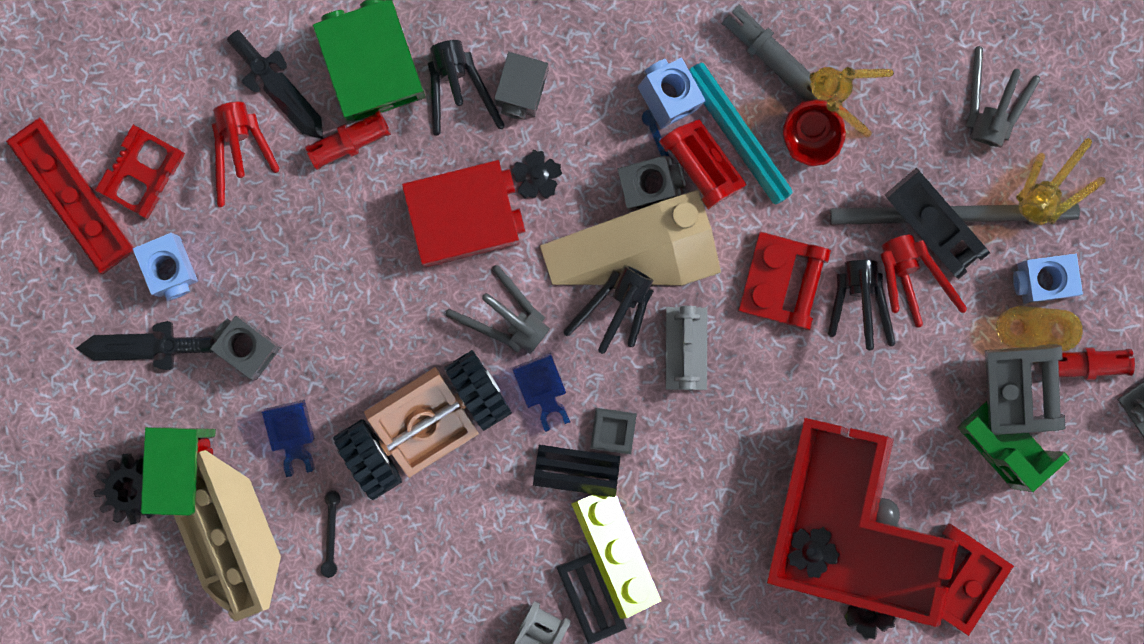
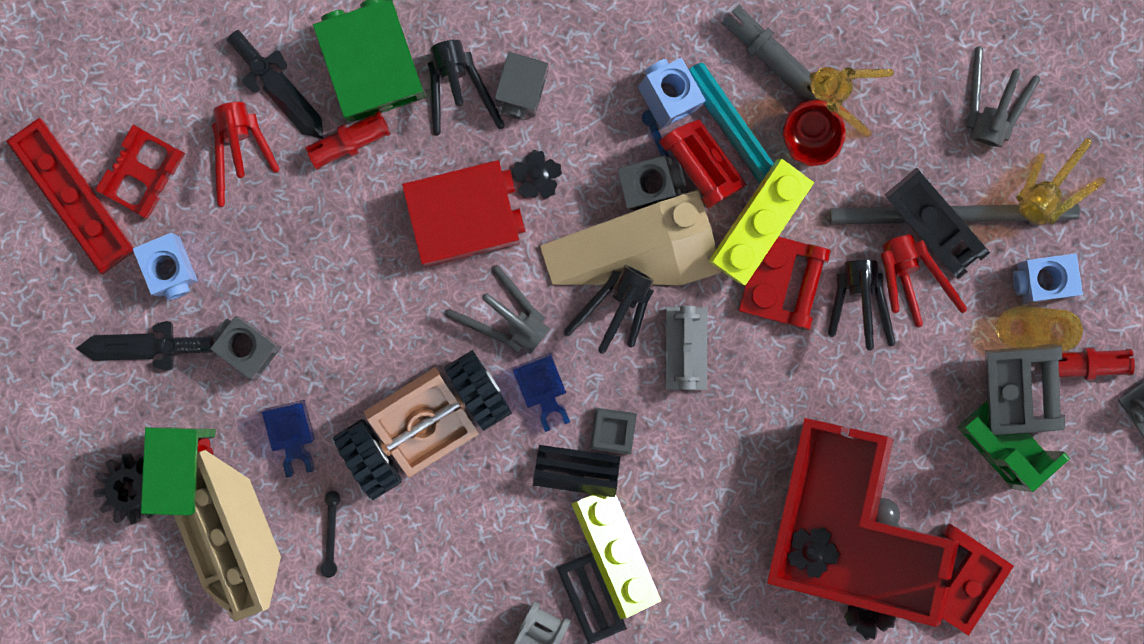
none -> neon yellow plate [708,159,814,286]

